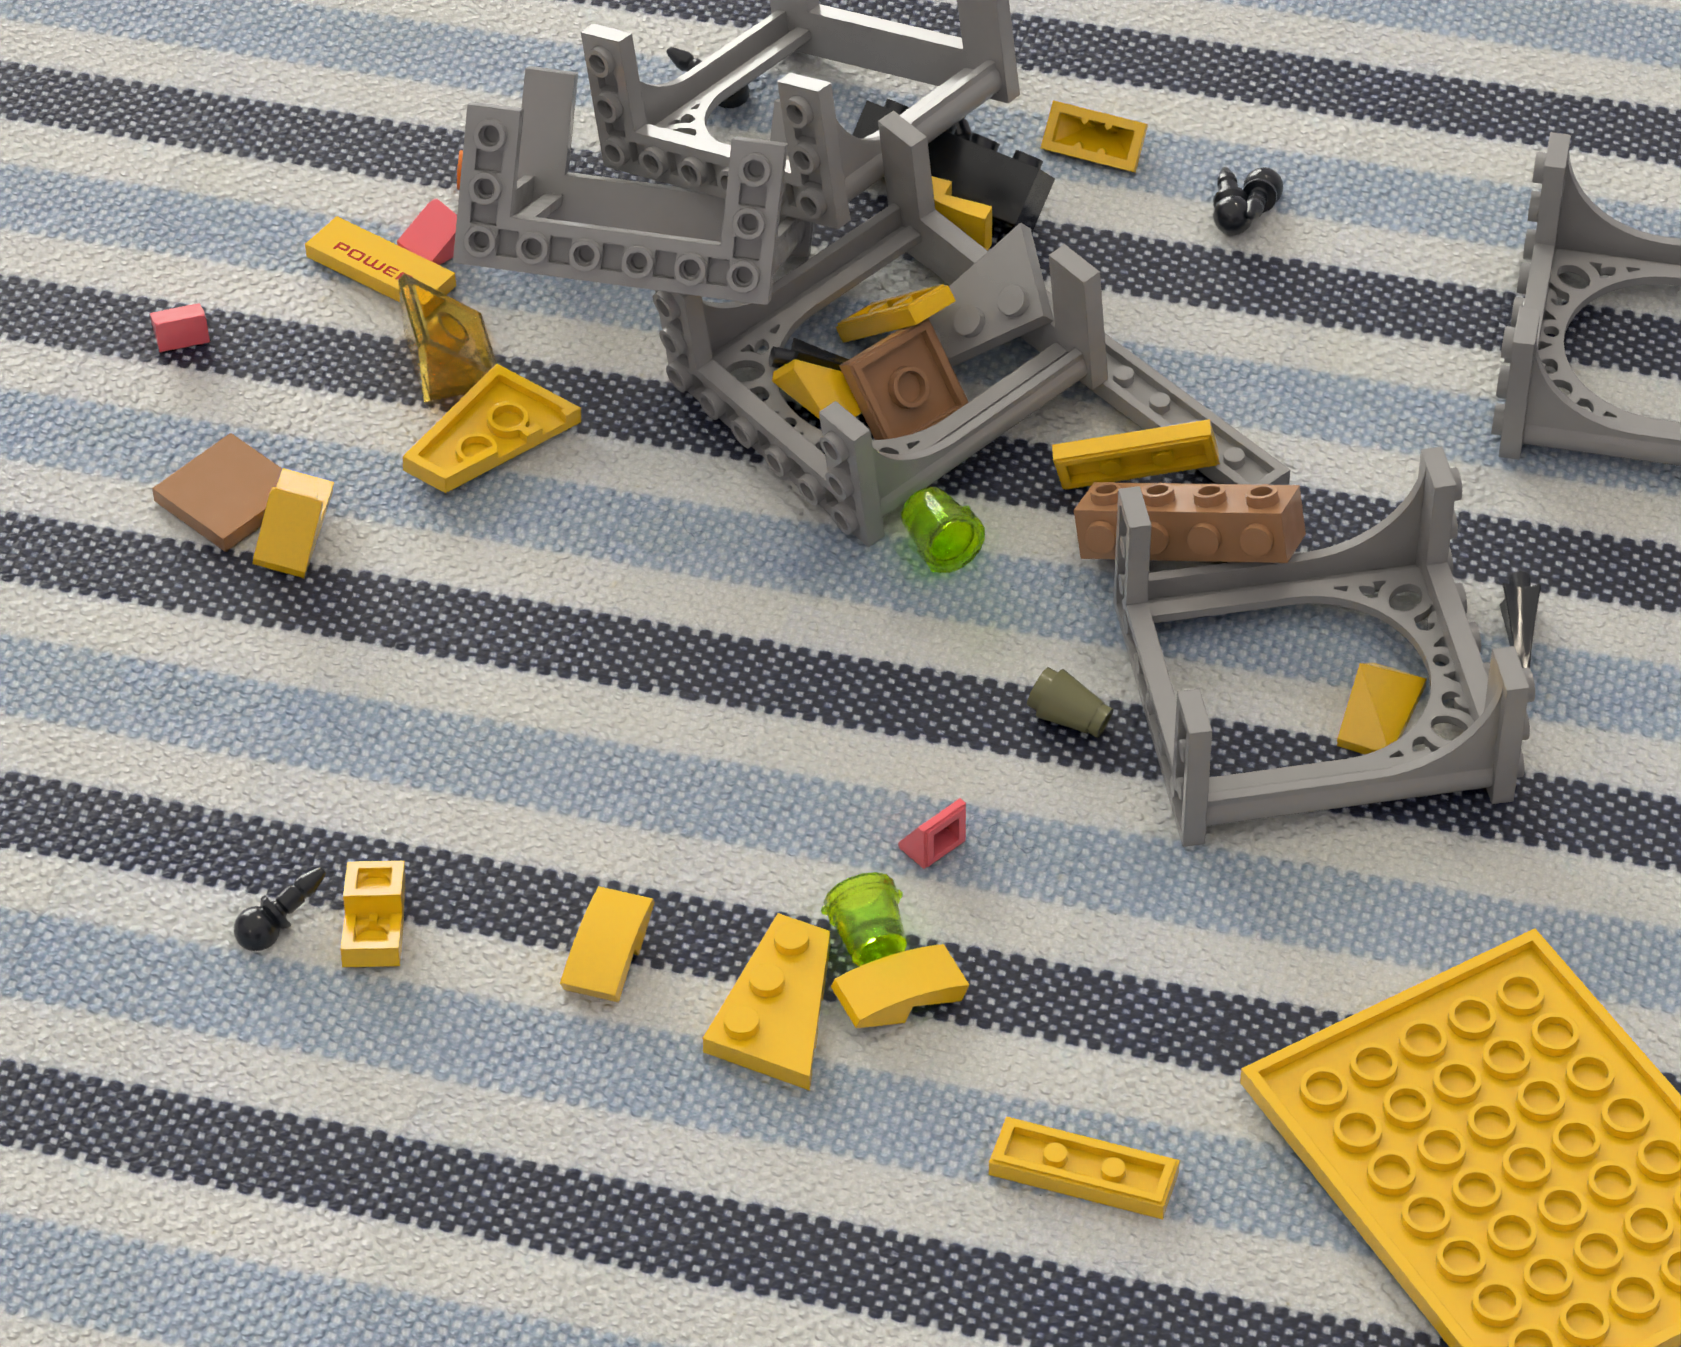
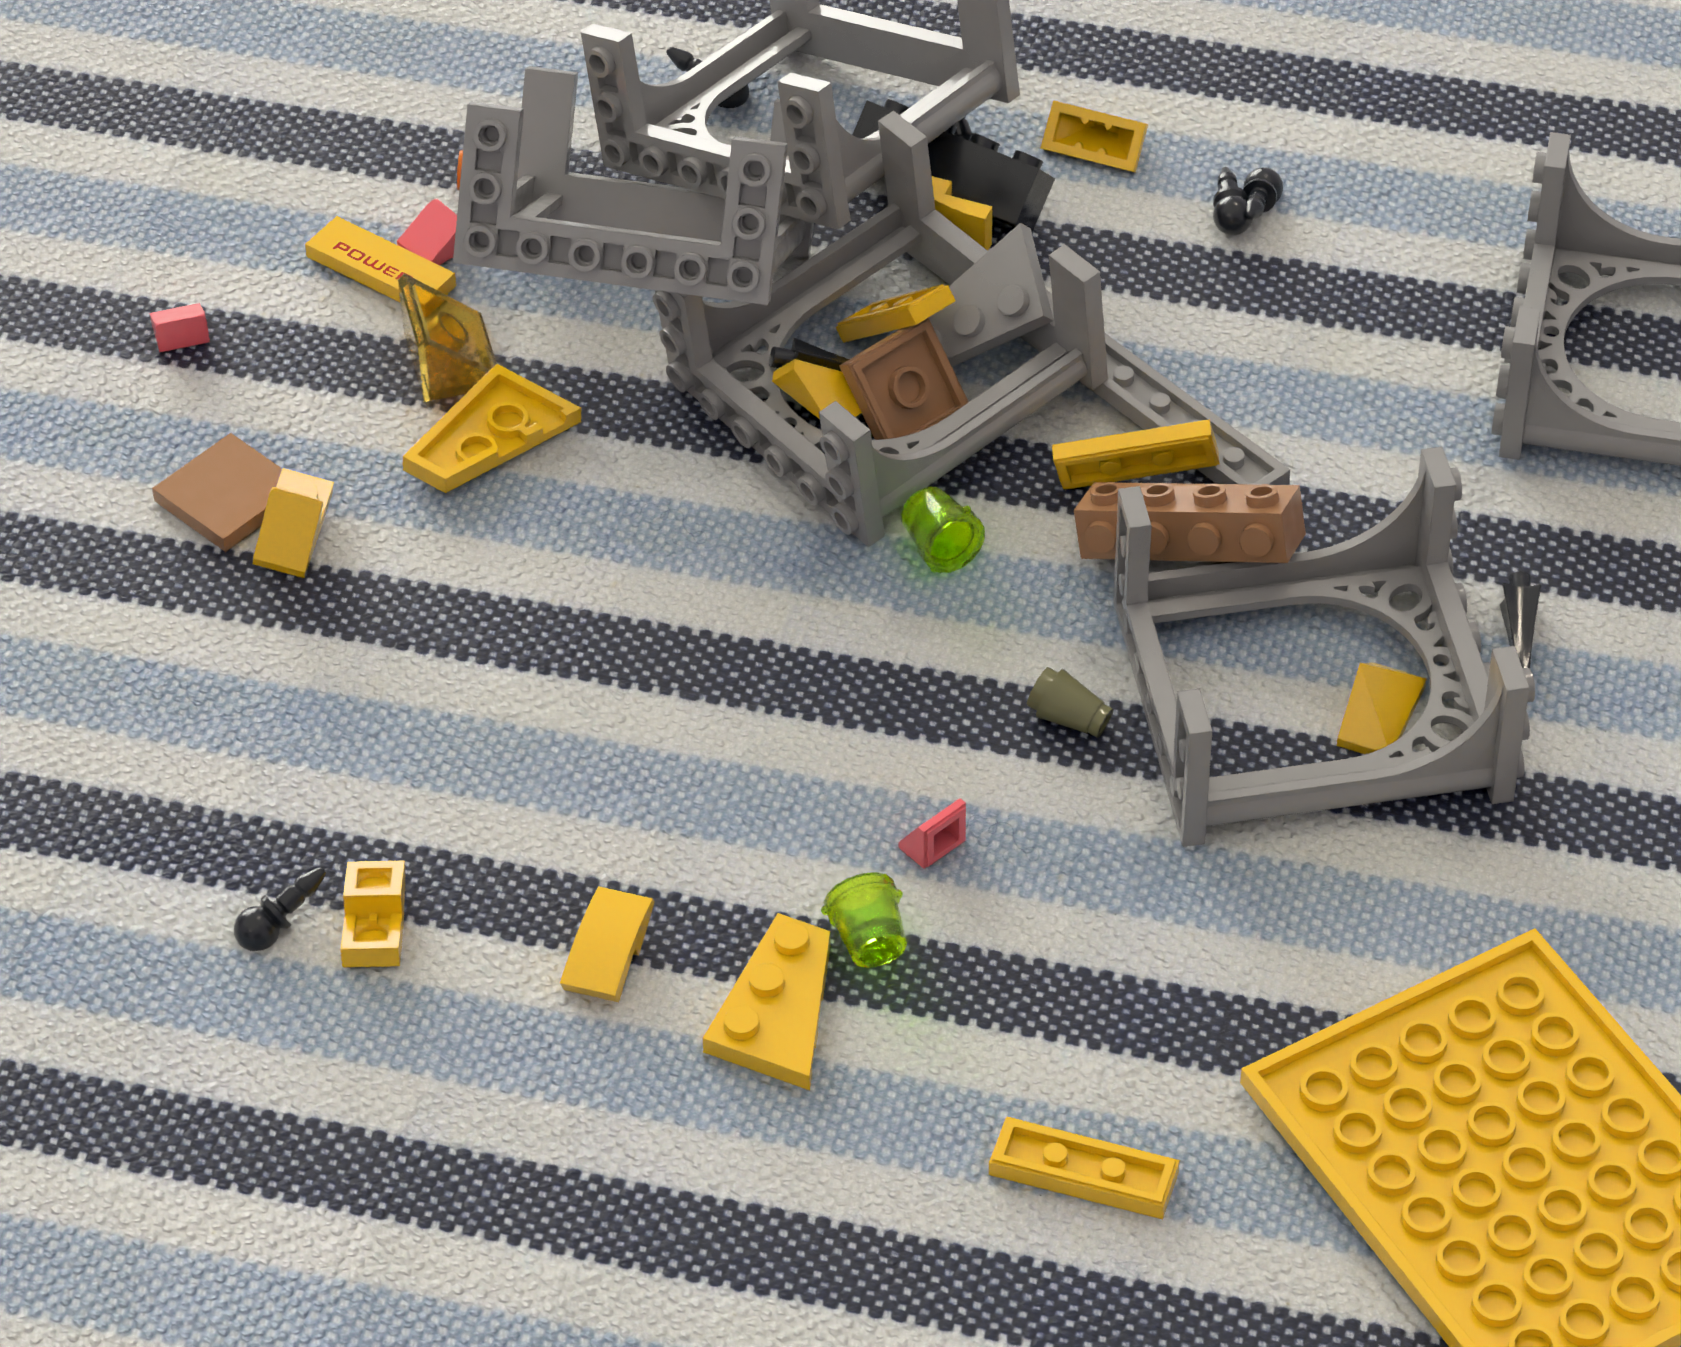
yellow slope [831,944,969,1028] -> none

